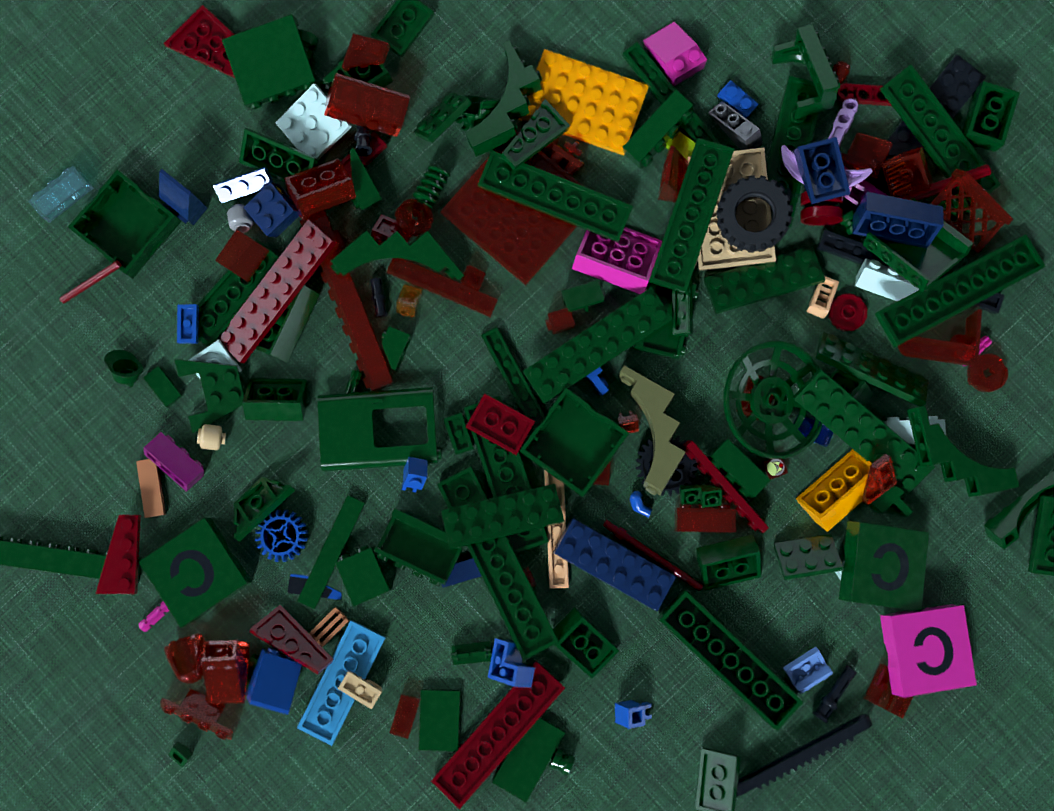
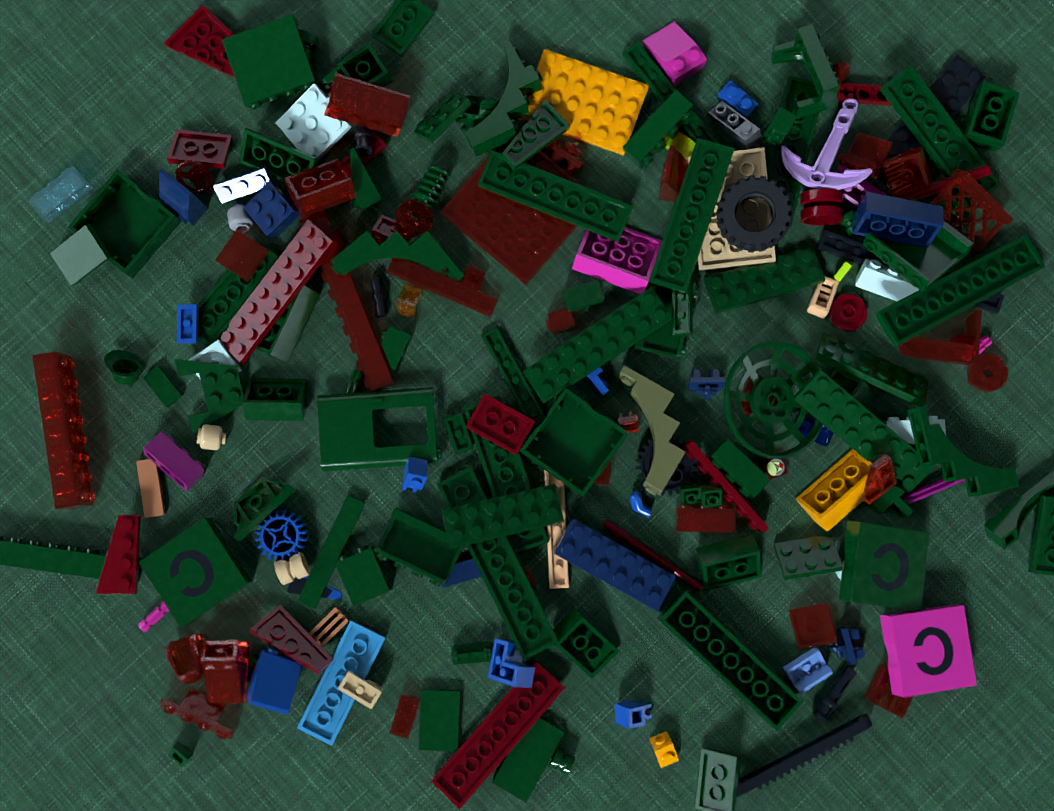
dark red bar [59,261,122,304] -> none
clear red wing [342,33,390,71] -> none
dark blue slope [794,137,851,204] -> none
none -> clear red brick [32,351,95,510]
none -> tile [50,224,111,286]
none -> dark red plate [167,129,233,169]
none -> clear red piece [175,160,213,195]
none -> tan wheel [274,552,310,585]
none -> light orange bracket [649,731,679,768]
none -> dark blue hips [688,369,725,400]
none -> dark green brick [762,107,797,148]
none -> clear red tile [789,602,838,649]
none -> dark blue hips [829,627,865,665]
none -> lime tile [834,260,854,282]
none -> magenta axle [902,478,965,504]

